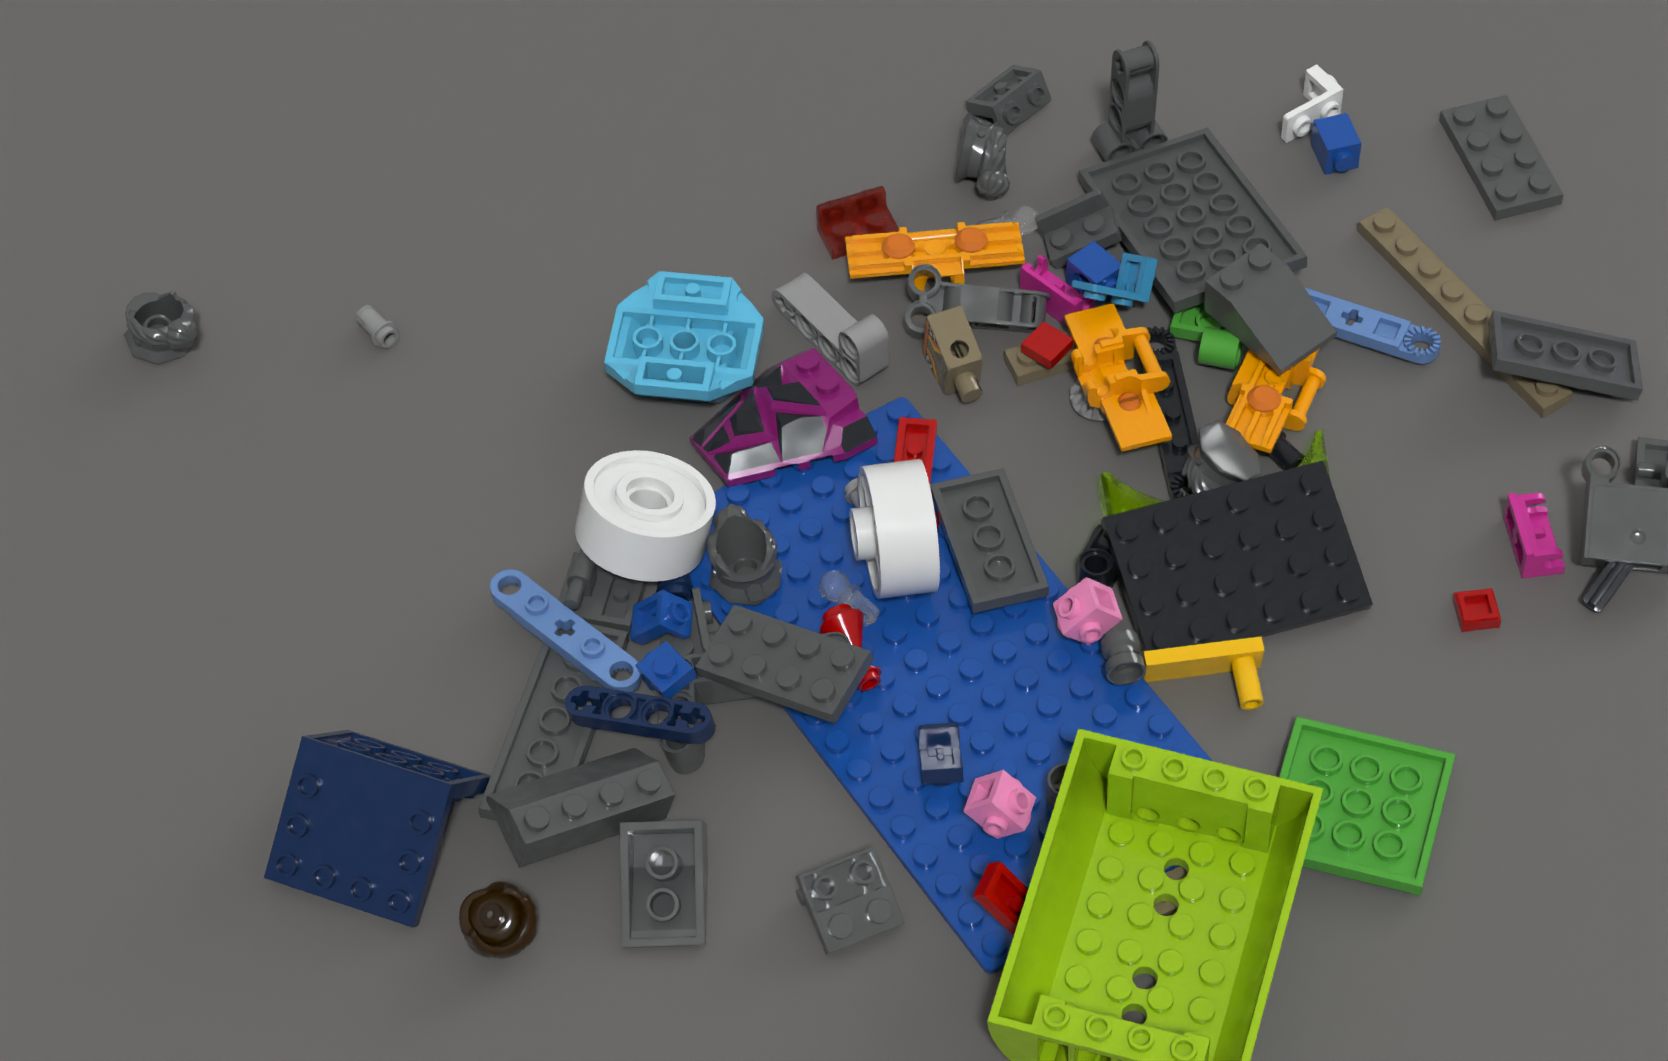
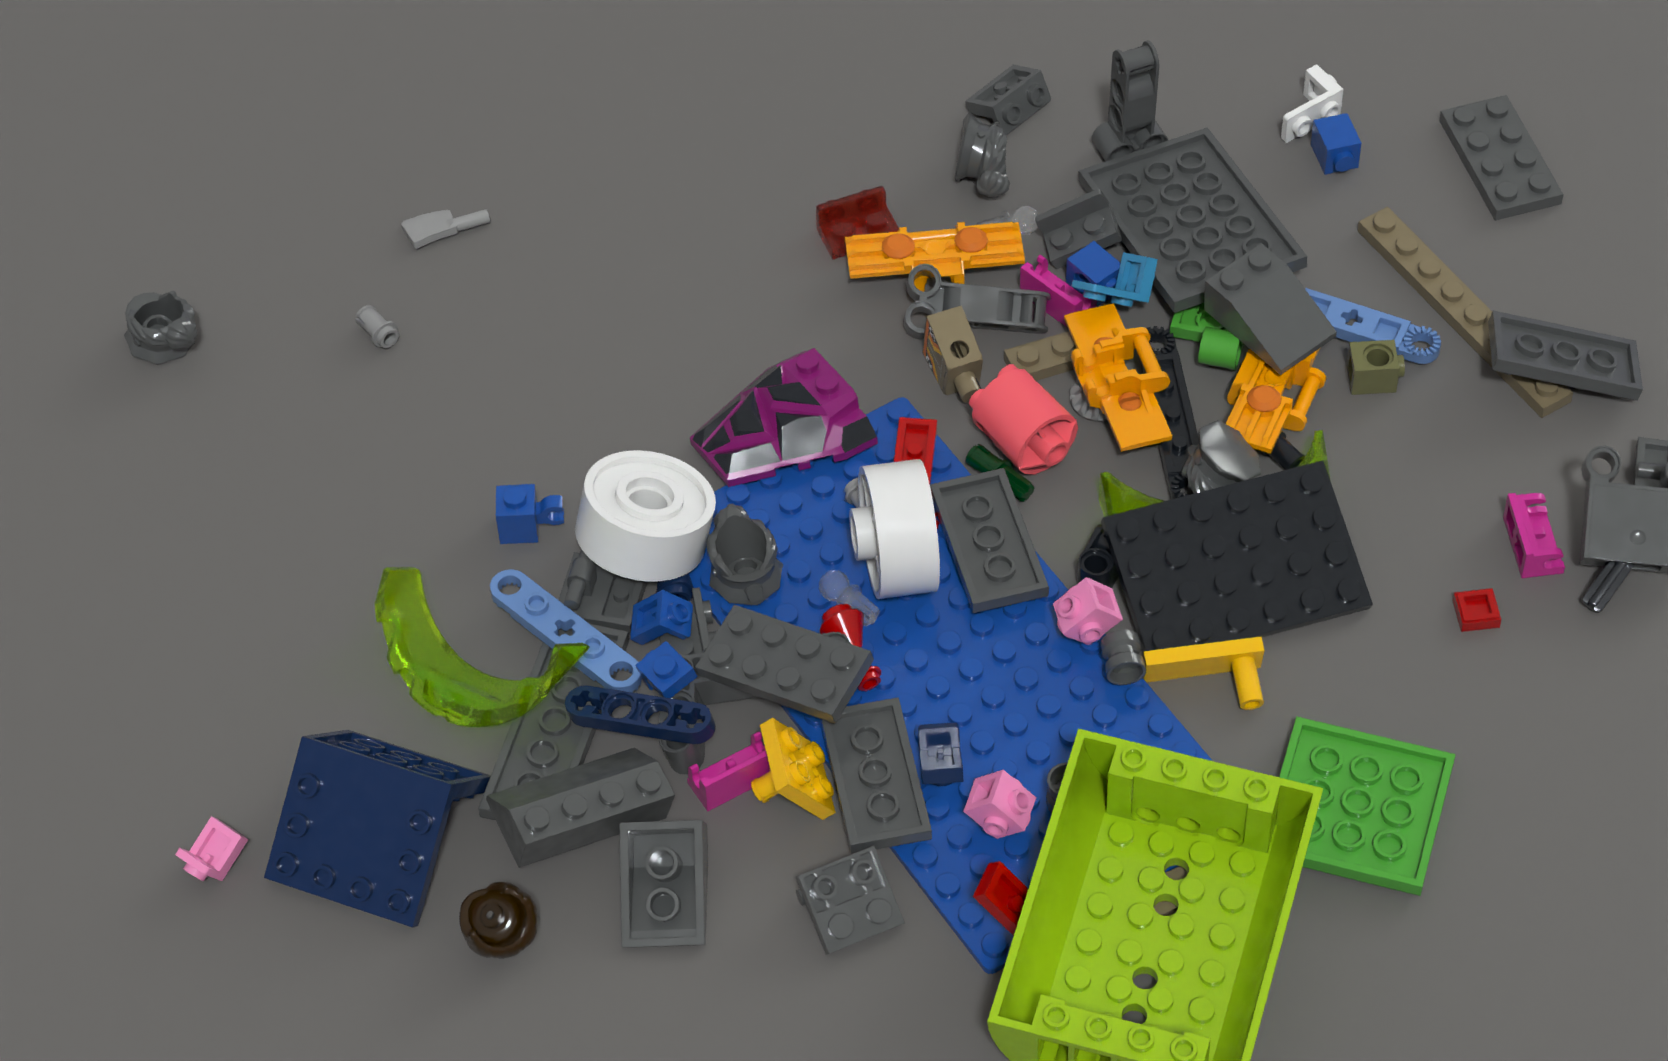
medium azure piece [604,271,764,404] -> none
light grey beam [772,273,889,385] -> none
red tile [1021,321,1073,370] -> none
none -> bright pink bracket [175,816,249,881]
none -> clear neon green windscreen [375,567,590,727]
none -> light grey piece [401,209,490,249]
none -> blue brick [496,484,564,544]
none -> dark pink hinge [687,731,771,812]
none -> yellow plate [751,717,836,820]
none -> dark grey plate [820,697,932,854]
none -> dark green axle [965,444,1035,502]
none -> coral cylinder [969,364,1078,475]
none -> olive brick [1346,340,1405,395]

